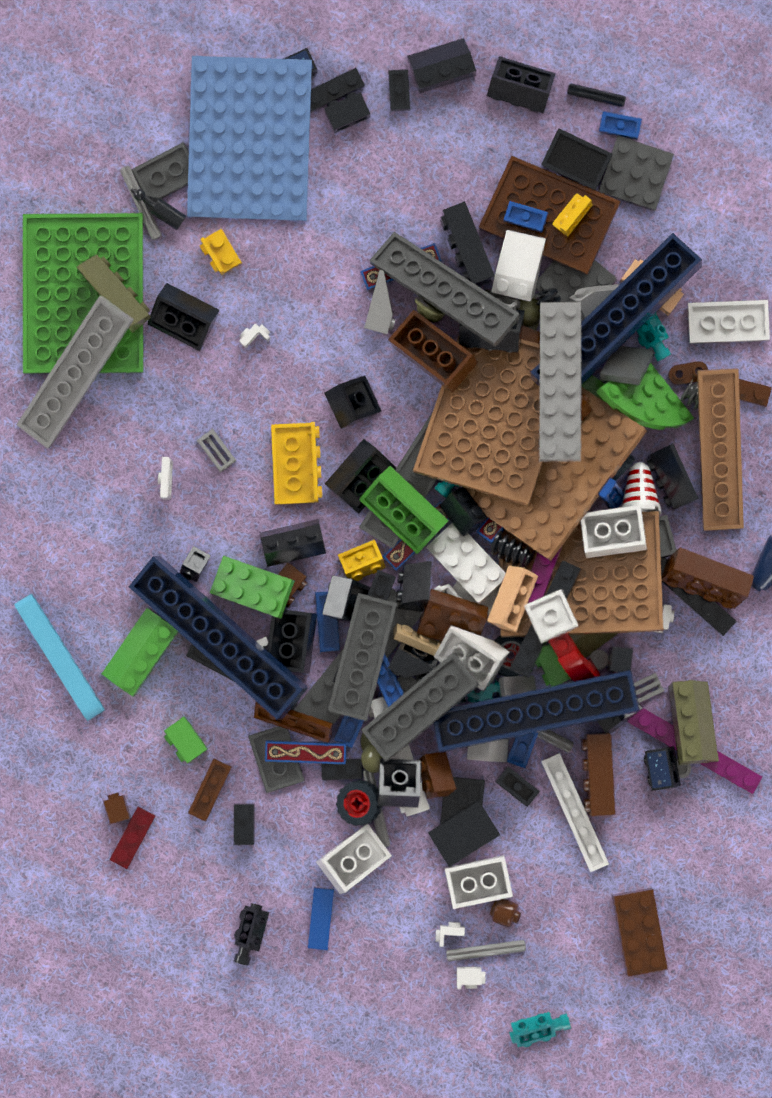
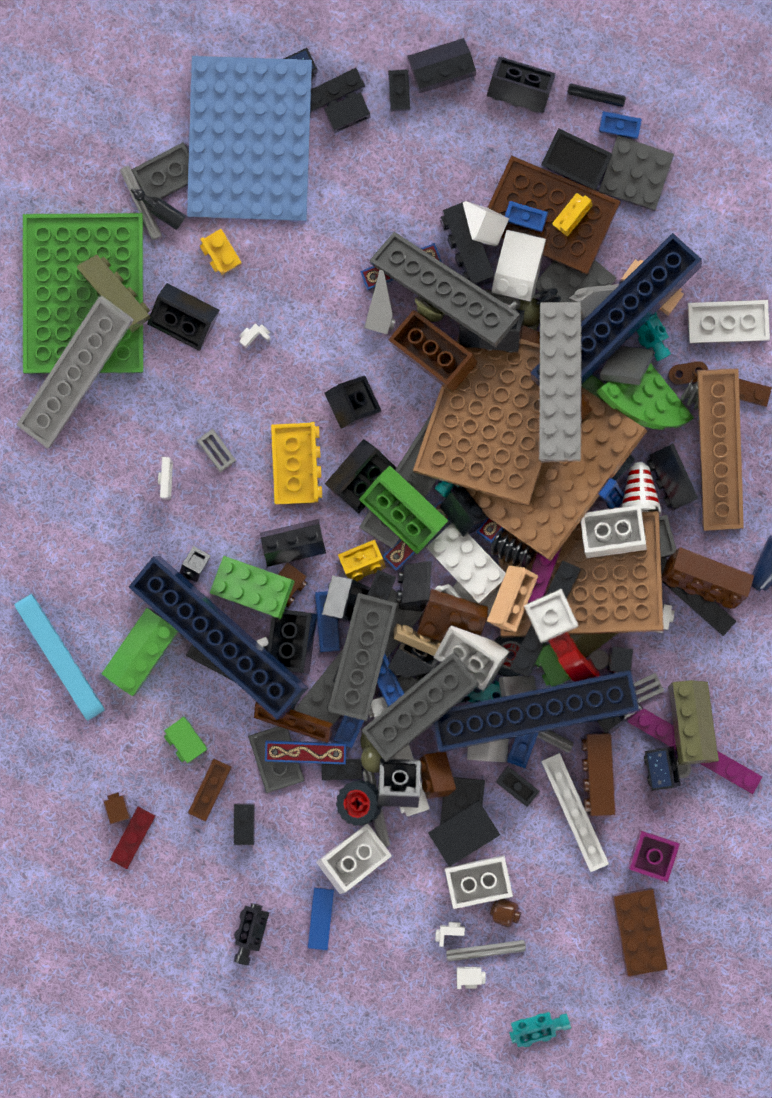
none -> white slope [463,201,509,246]
none -> magenta brick [627,830,680,882]

